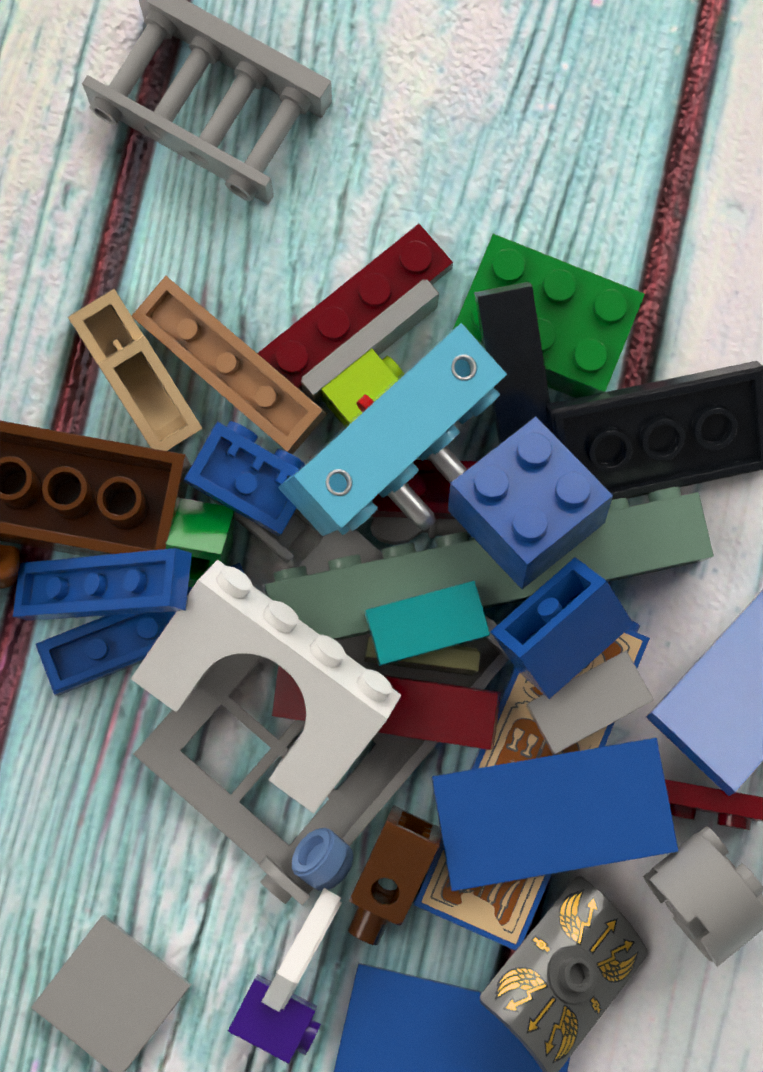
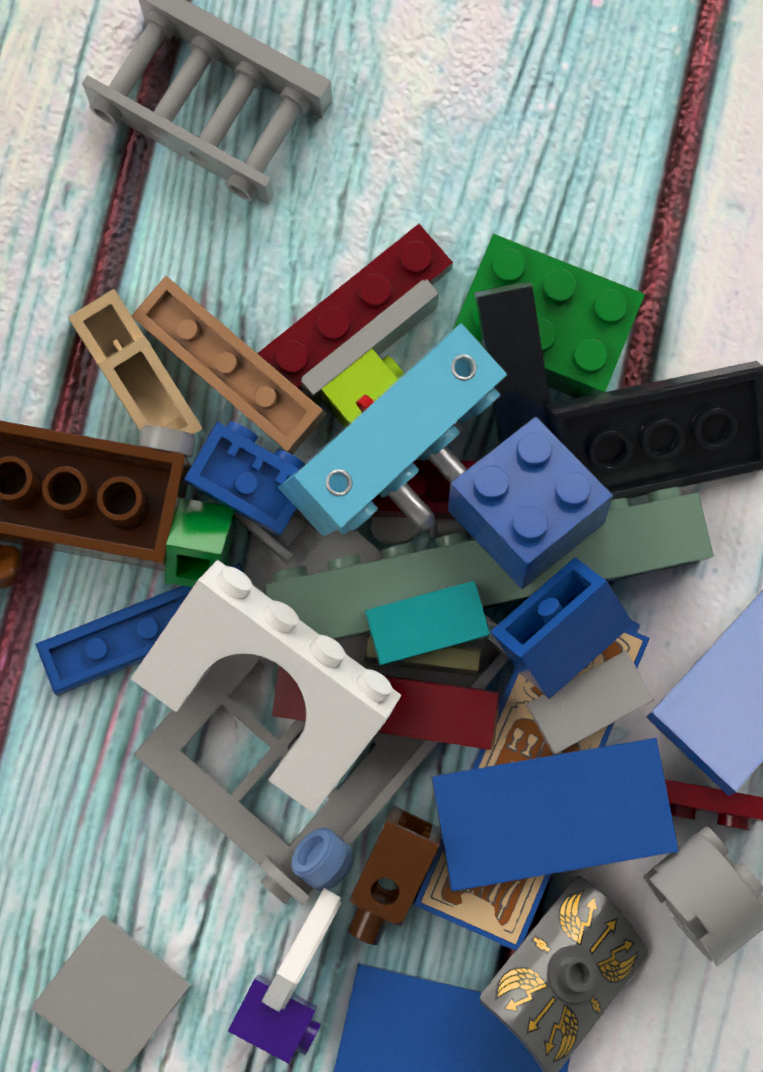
blue plate [13,548,192,621] -> none
none -> light grey tile [138,425,196,457]

